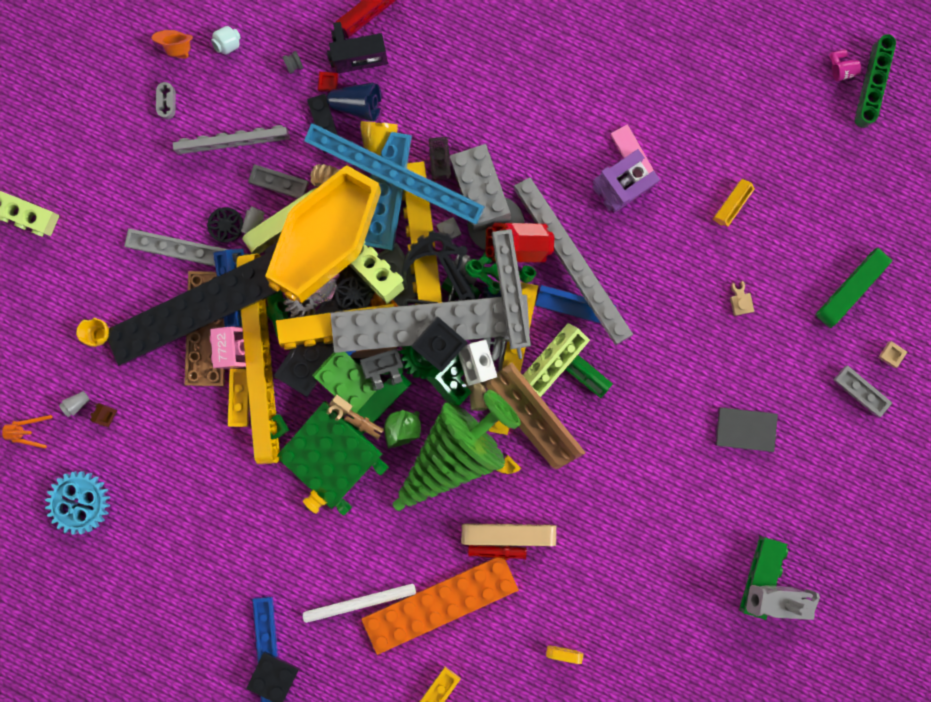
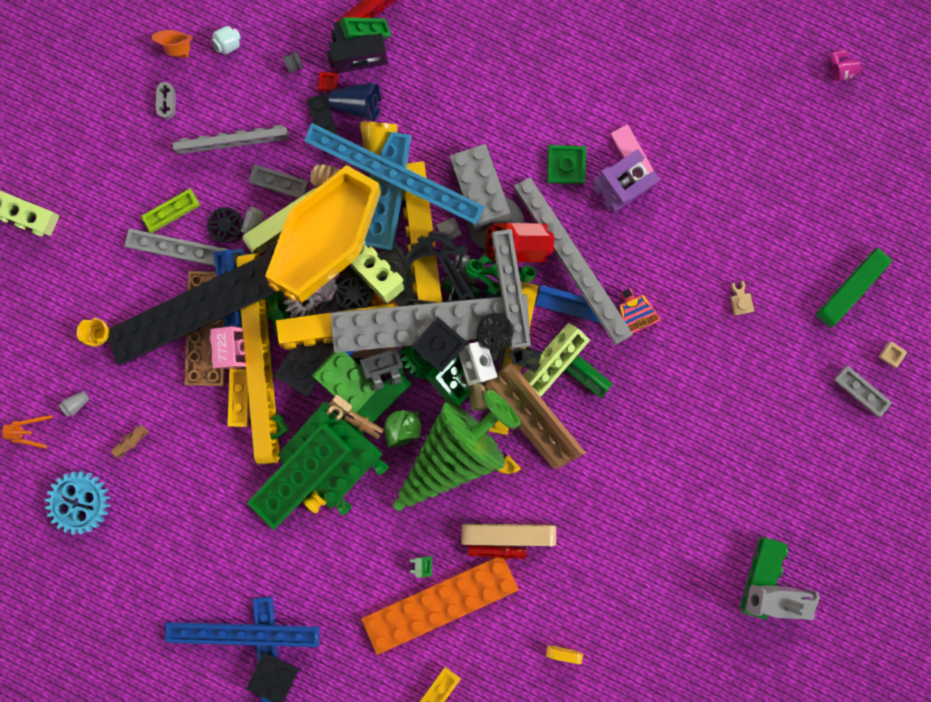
reddish brown tile [90,403,117,427] -> none
white axle [303,584,416,623] -> none
clear smoke brick [429,137,451,181] -> none
yellow piece [713,179,755,227] -> none
dark grey tile [715,407,778,452] -> none
green beam [855,34,896,128] -> none
none -> medium nougat pin [111,424,149,459]
none -> lime tile [141,188,201,233]
none -> blue tile [165,622,320,647]
none -> green plate [247,422,352,530]
none -> green plate [339,17,392,39]
none -> green tile [410,556,432,578]
none -> black wheel [476,313,514,350]
none -> black piece [510,347,542,371]
none -> green tile [547,145,586,185]
none -> torso [617,288,661,333]

